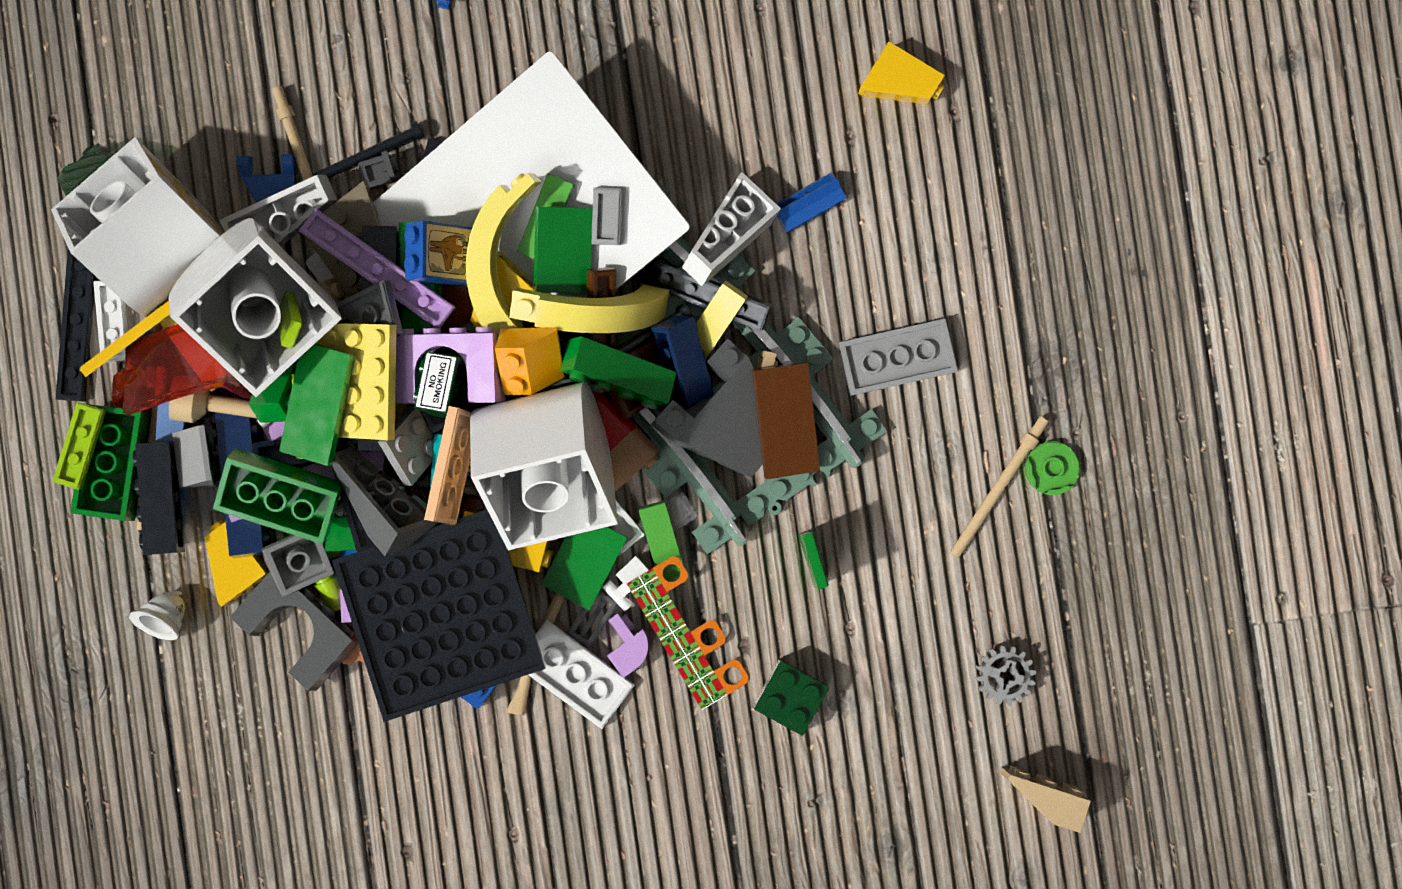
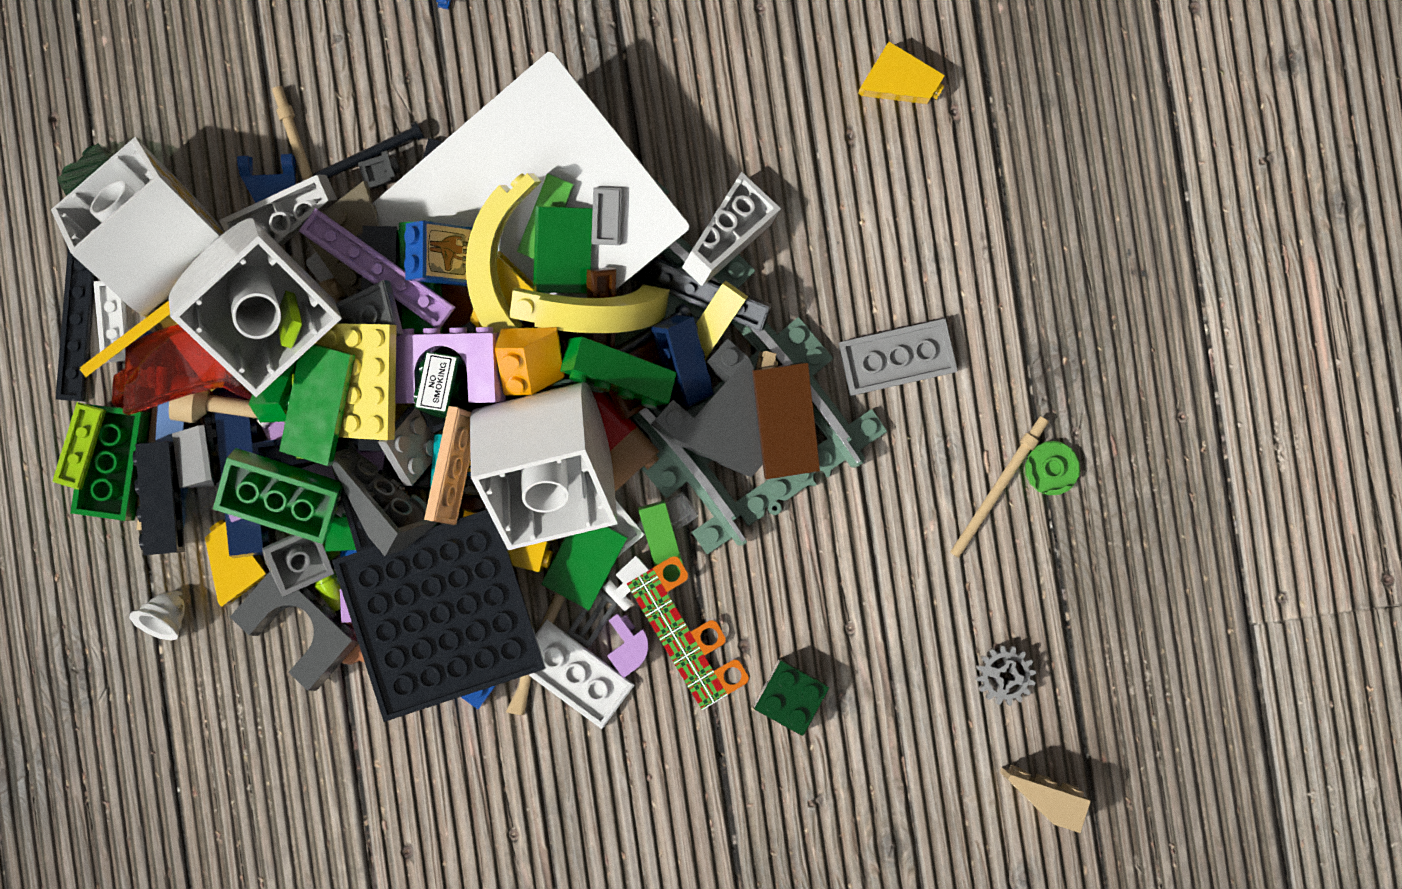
blue piece [777,173,847,234] -> none
green tile [798,532,829,590] -> none

